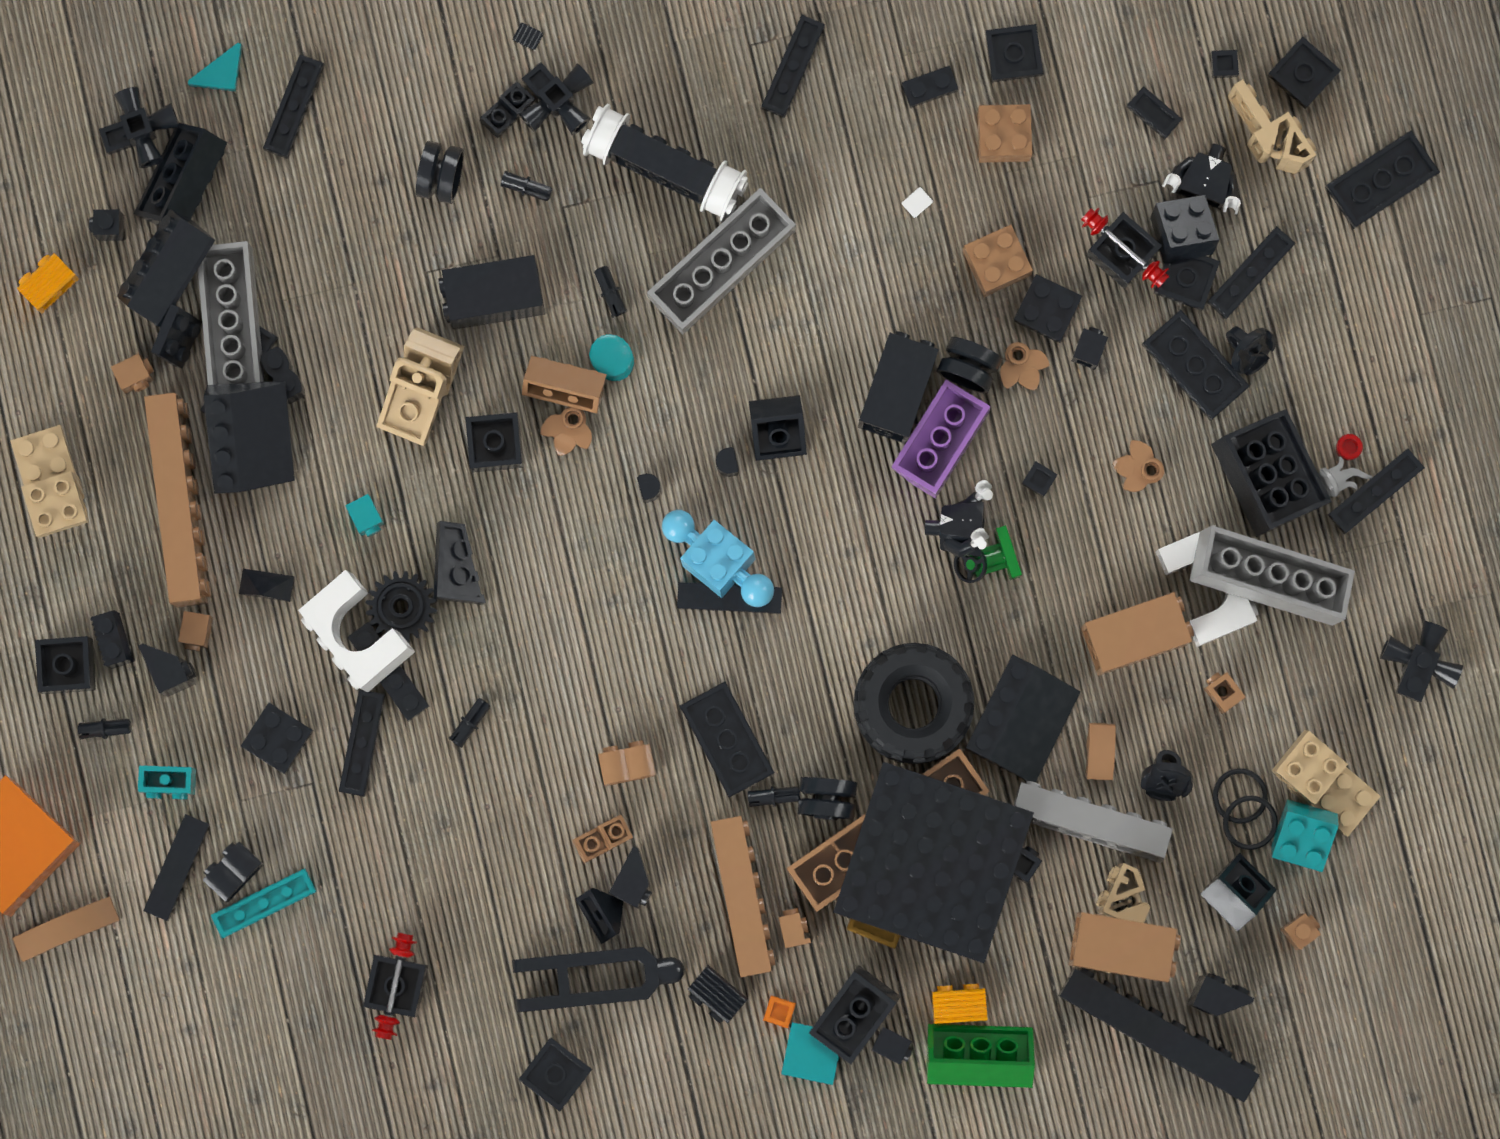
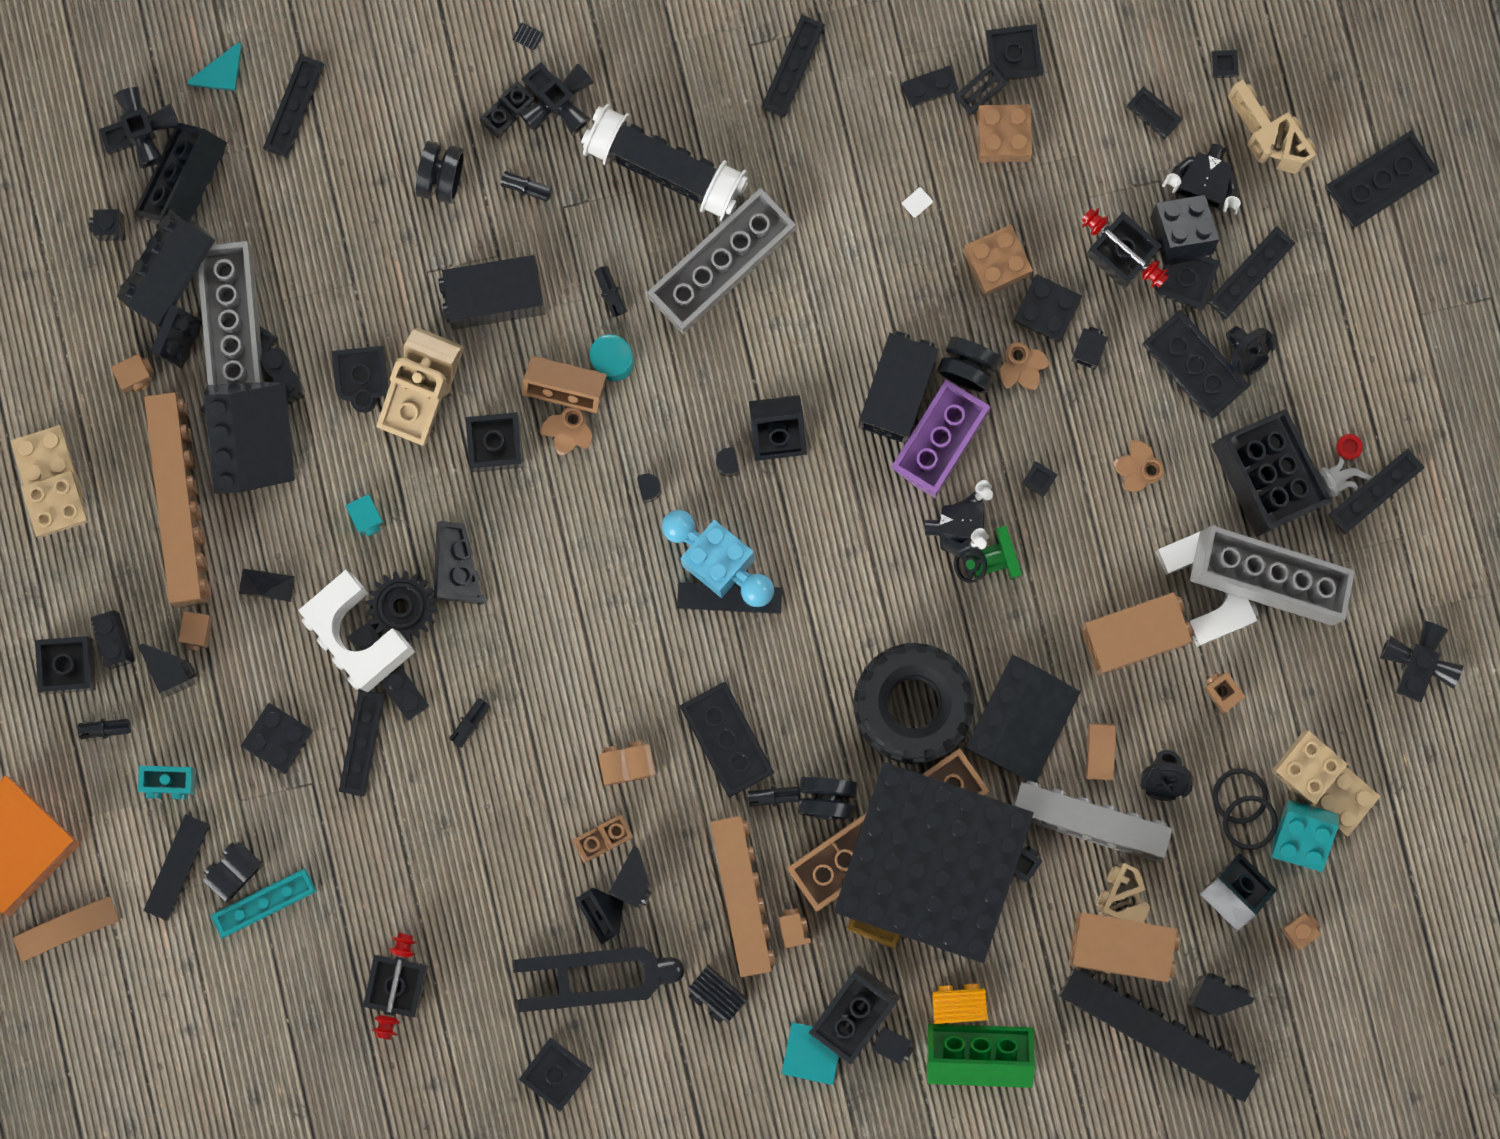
light orange brick [17,253,79,314] -> none
orange tile [763,995,796,1028] -> none
black plate [1267,36,1341,109] -> none
none -> black plate [332,345,388,413]
none -> black tile [954,62,1010,116]

